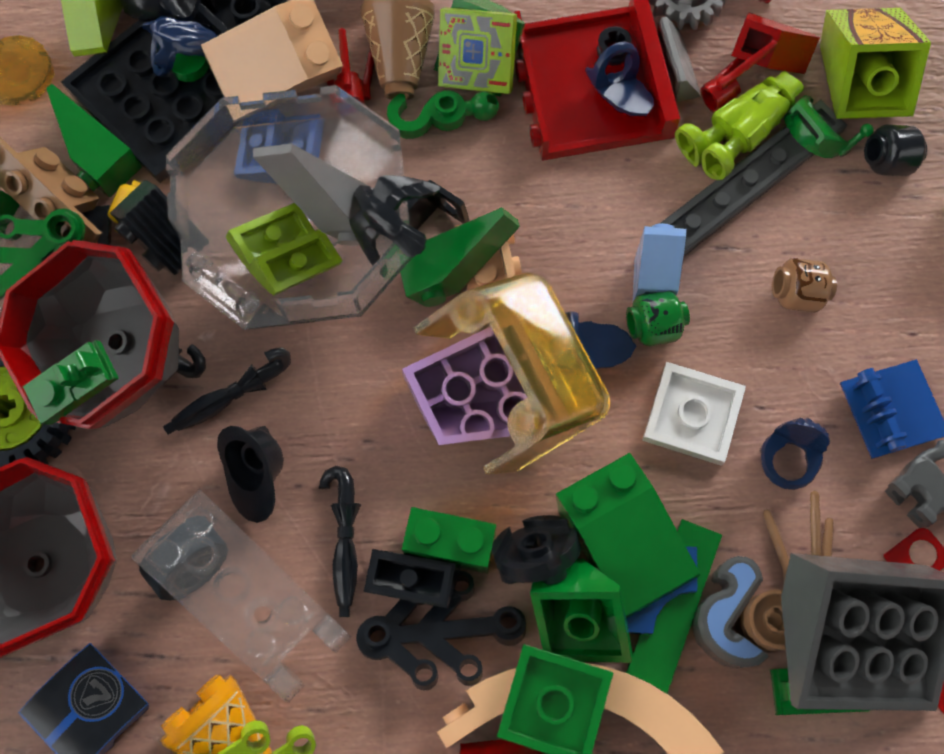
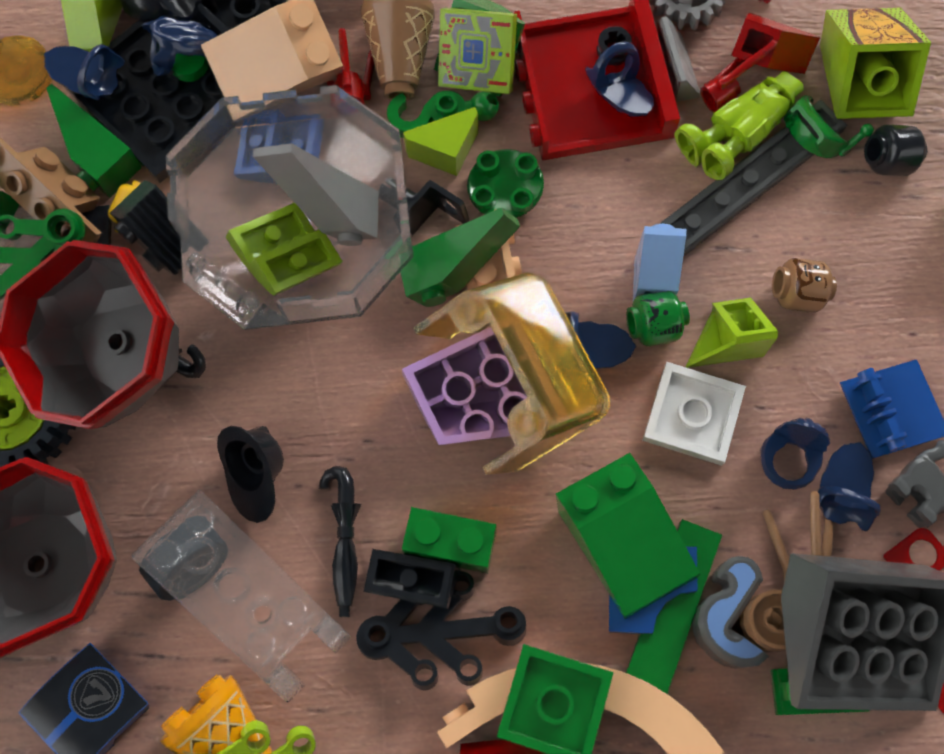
green plate [23,340,119,425] -> none
black piece [163,347,291,435] -> none
black animal [349,175,440,274] -> none
black plate [492,515,581,585] -> none
green slope [530,558,633,663] -> none
none -> dark blue piece [44,44,125,100]
none -> lime slope [403,107,478,176]
none -> green dish [467,149,544,218]
none -> lime slope [686,297,778,368]
none -> dark blue piece [817,442,881,531]

